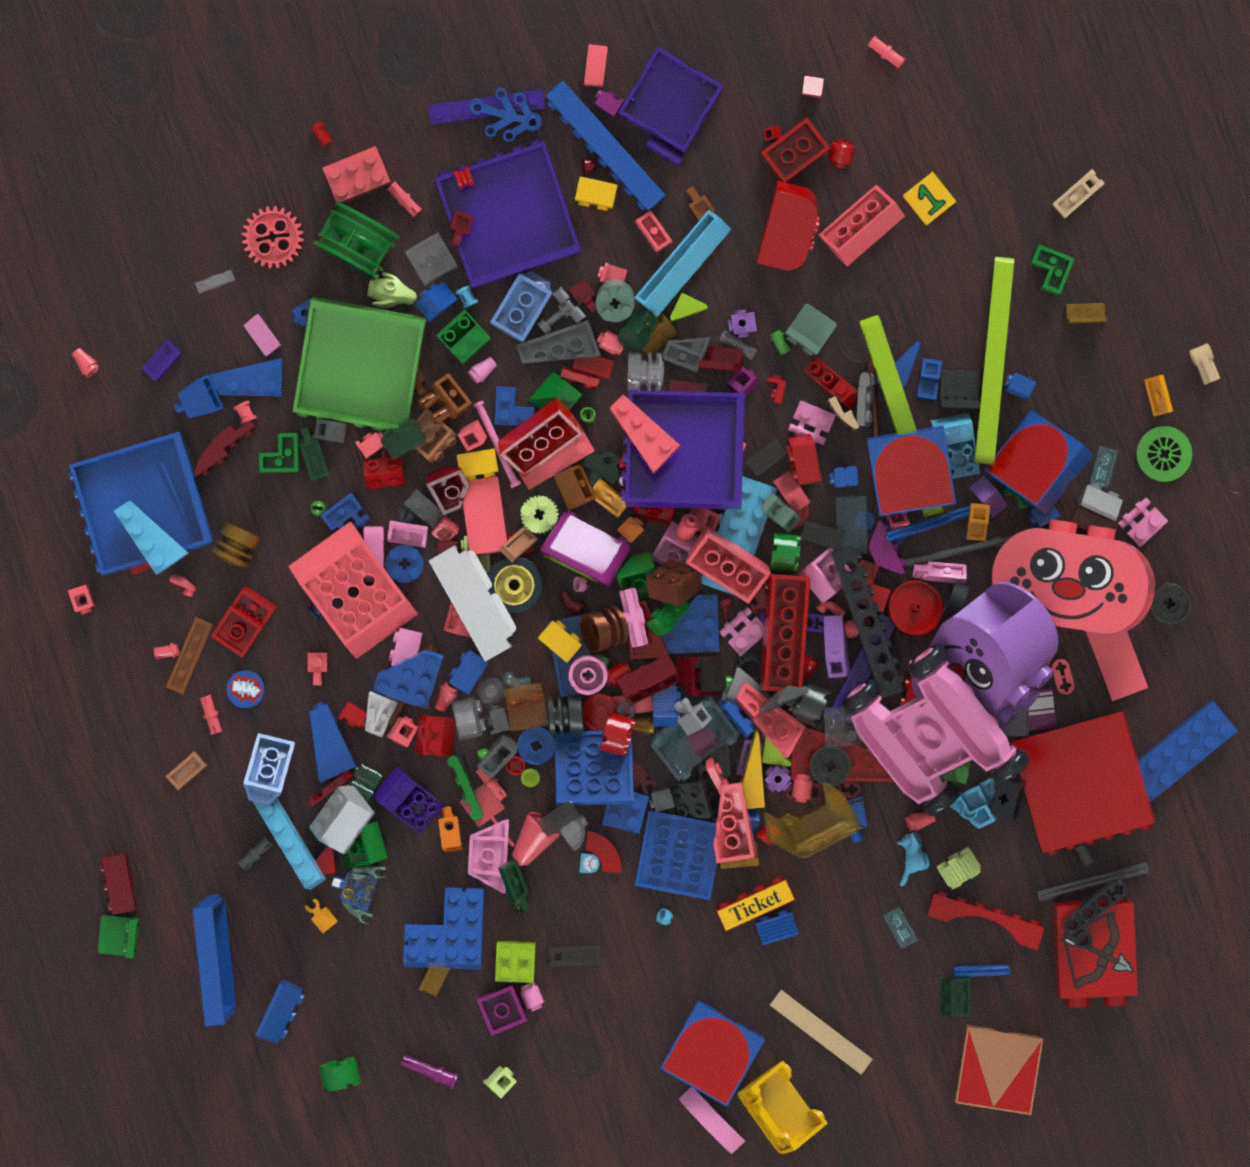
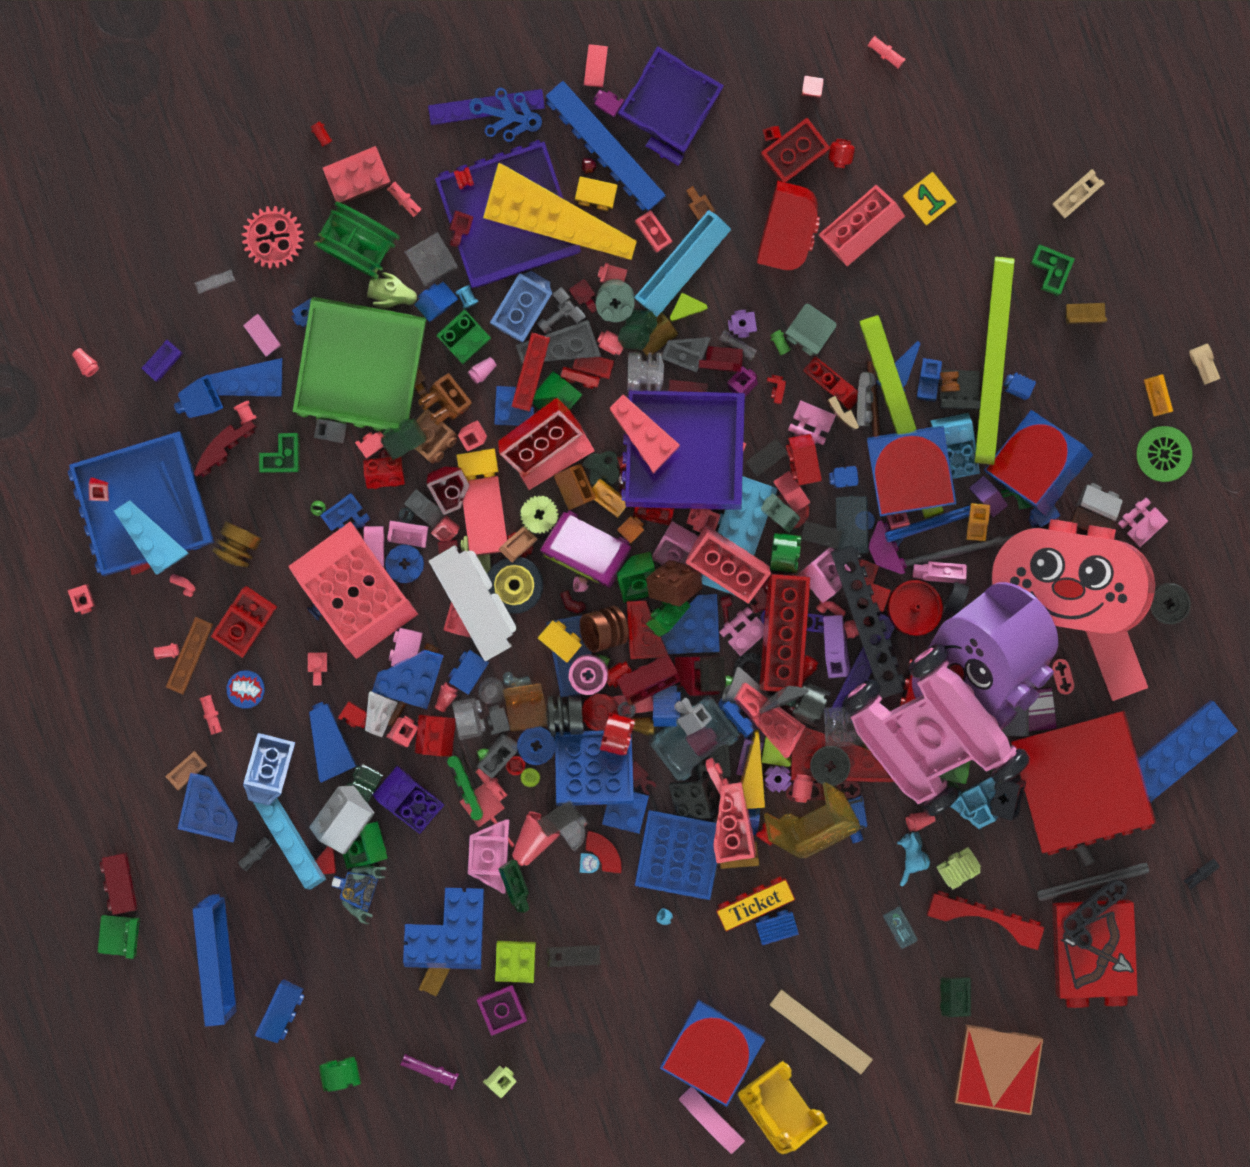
dark green hinge [299,427,330,481] -> none
light orange plate [305,898,338,933] -> none
dark red wing [307,770,353,807] -> none
orange torso [438,807,464,852] -> none
bright pink bar [473,400,521,489] -> none
bright pink brick [520,983,544,1012] -> none
bright green hinge [580,407,596,424] -> none
bright pink piece [619,588,648,648] -> none
dark grey brick [648,787,675,812] -> none
coral brick [676,514,700,541] -> none
blue axle [953,965,1010,977] -> none
clear light blue tile [1089,446,1118,488] -> none
none -> red slope [89,478,109,501]
none -> blue plate [178,773,238,842]
none -> yellow wing [483,163,637,260]
none -> red tile [511,333,550,412]
none -> dark orange wheel [939,371,960,392]
none -> black axle [1183,859,1220,890]

